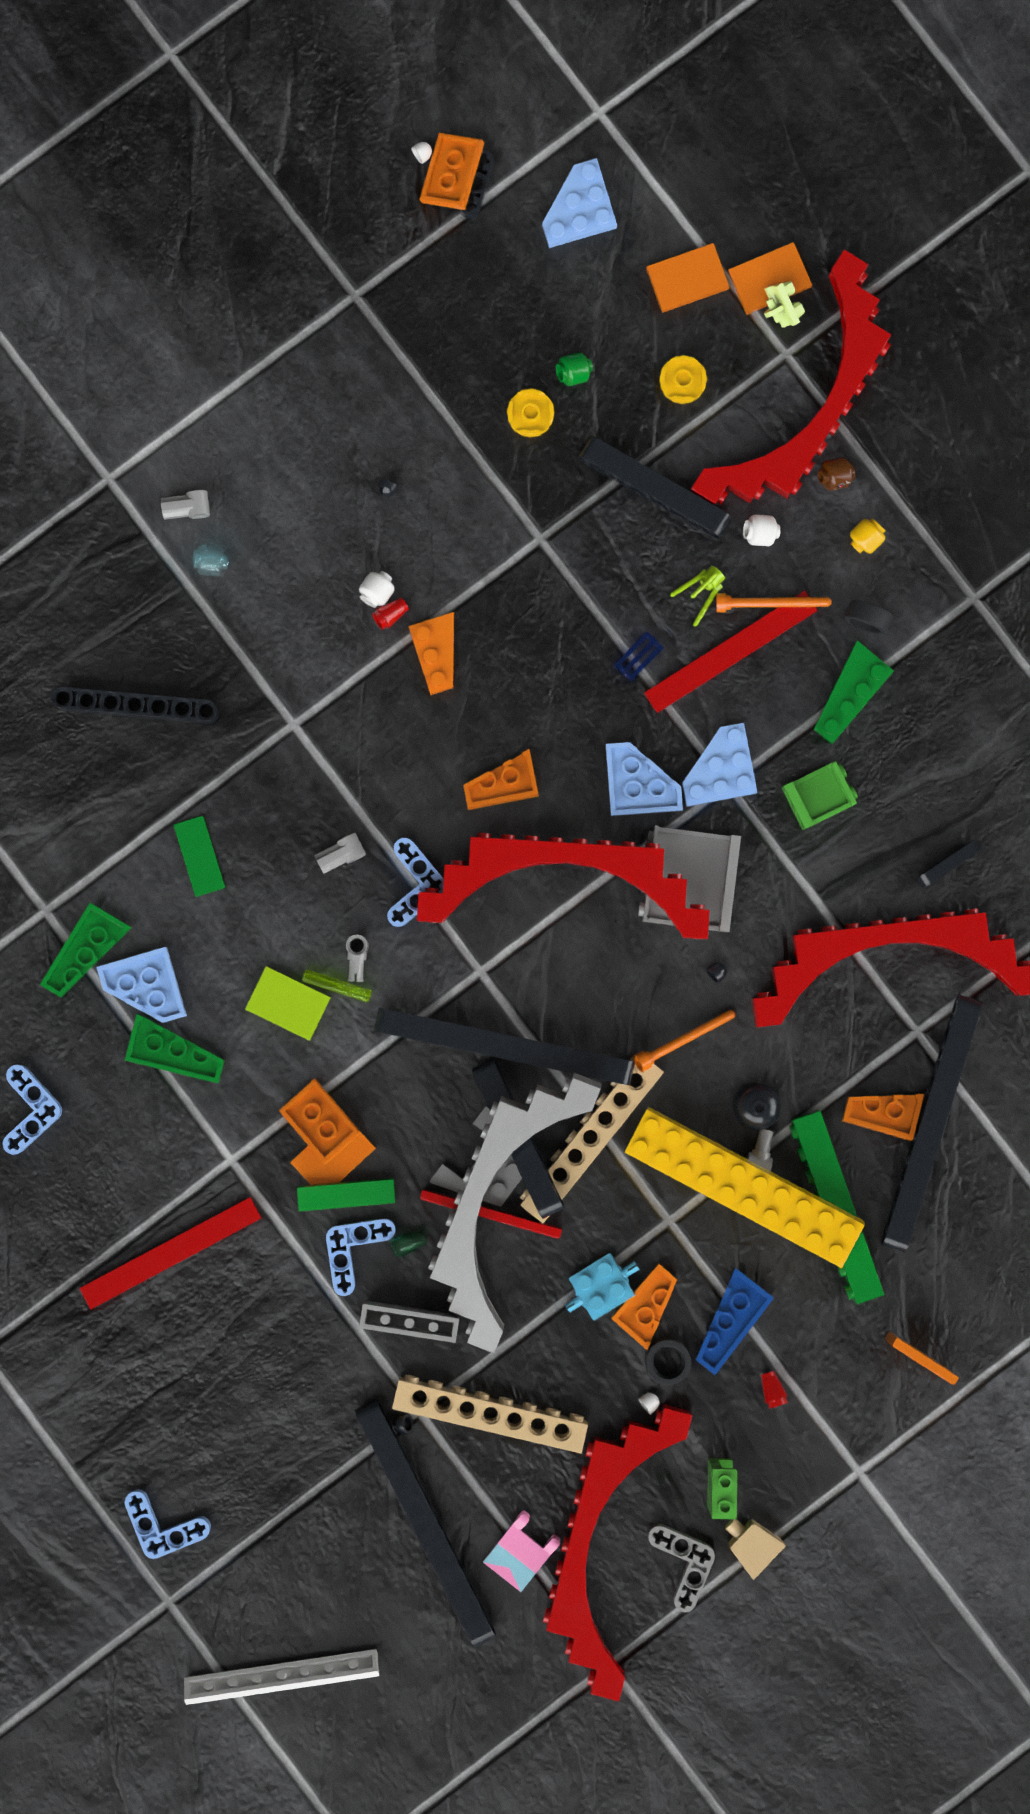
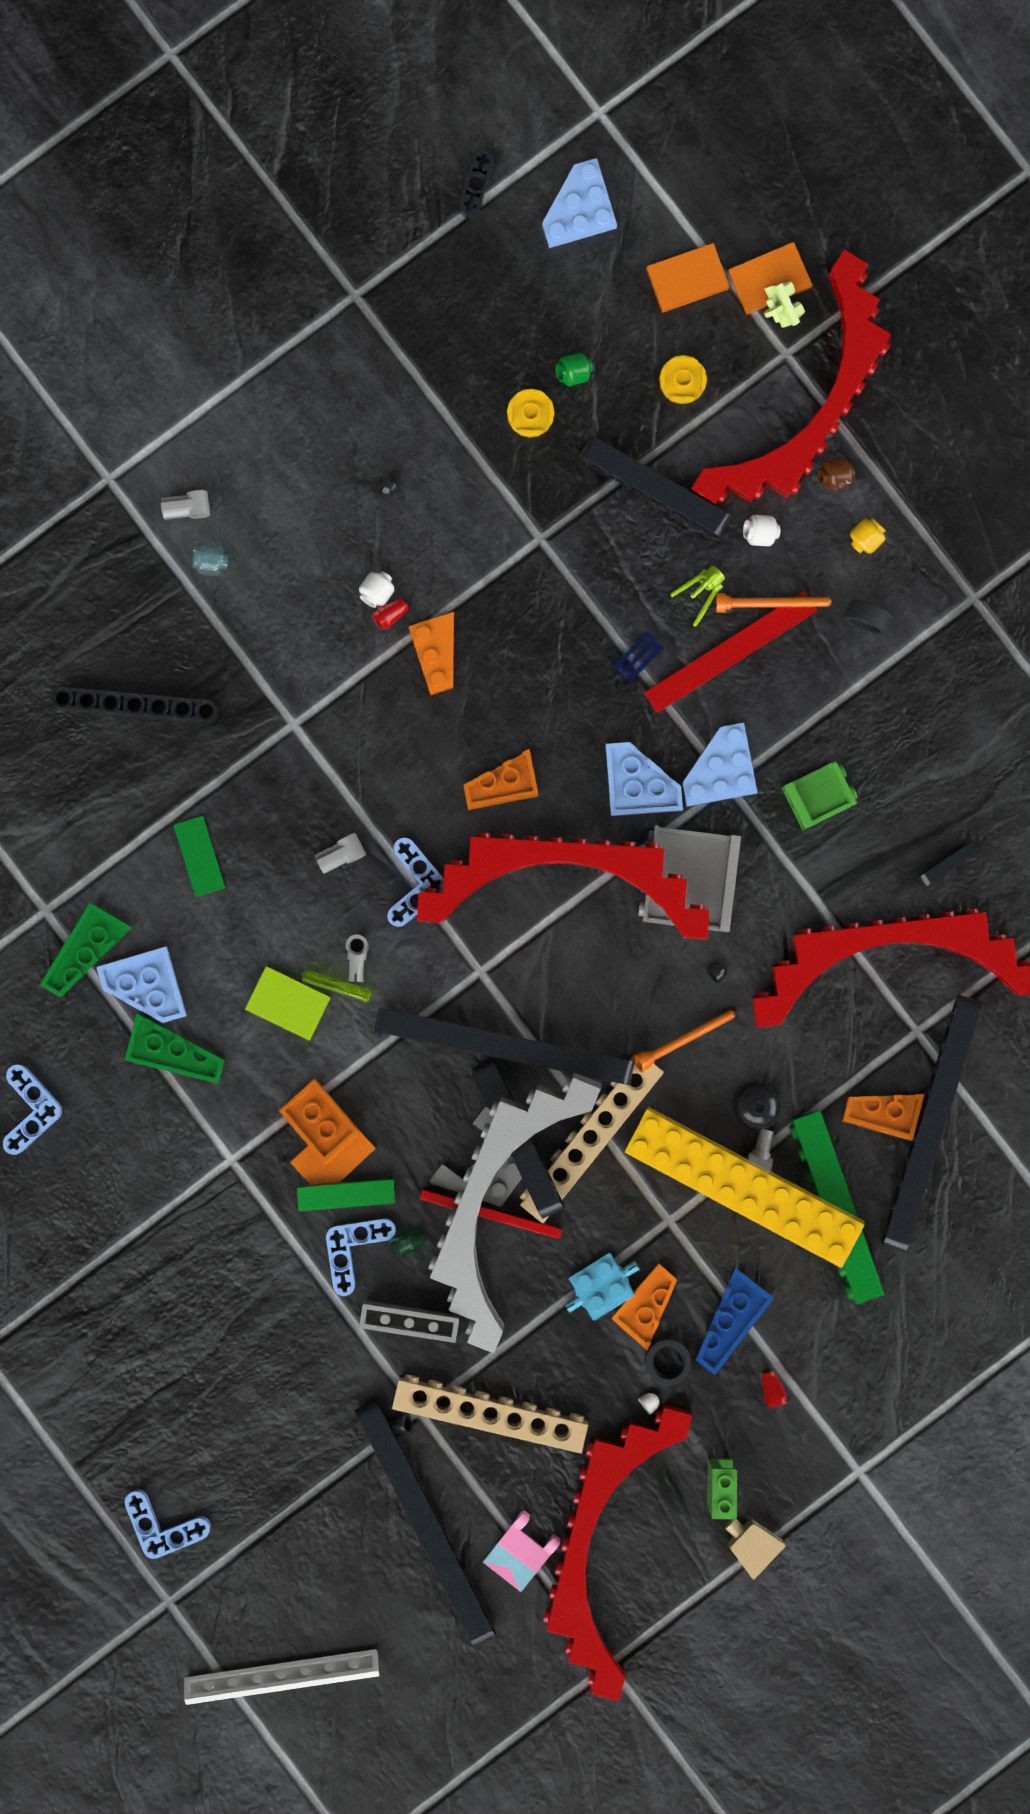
red tile [79,1197,262,1310] -> none
white hinge [411,142,432,164] -> none
orange tile [419,133,484,210] -> none
light grey beam [648,1523,715,1612] -> none
green wing [813,640,894,745] -> none
orange tile [885,1331,959,1385] -> none

